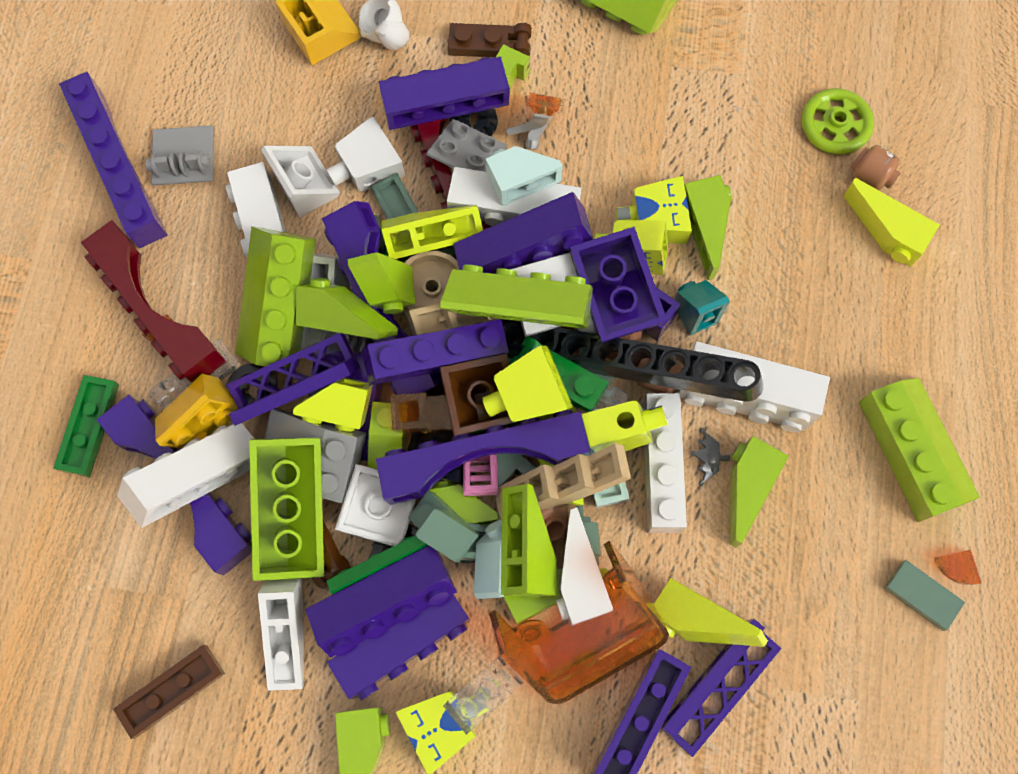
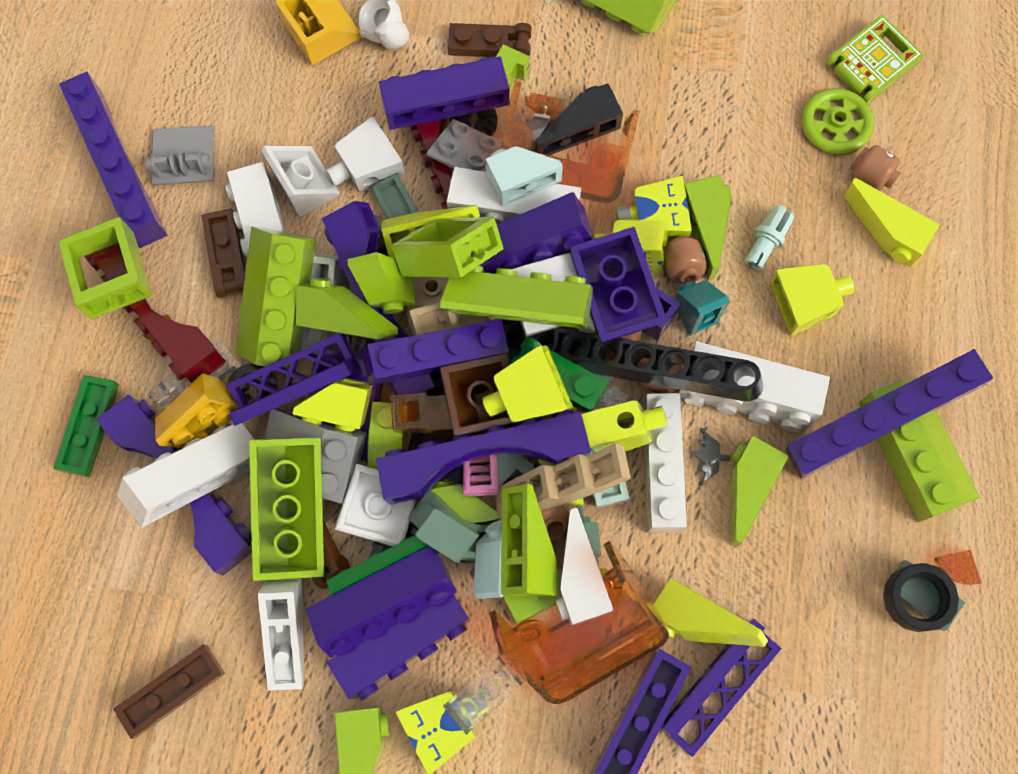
none -> lime window [58,217,152,320]
none -> reddish brown plate [201,208,246,298]
none -> lime window [391,217,504,278]
none -> clear orange windscreen [499,81,640,204]
none -> black slope [535,83,623,156]
none -> nougat head [663,236,707,284]
none -> light aqua arm [744,205,794,271]
none -> neon yellow torso [770,264,854,336]
none -> dark purple arch [785,349,994,479]
none -> lime container [826,14,924,104]
none -> black tyre [883,563,959,632]

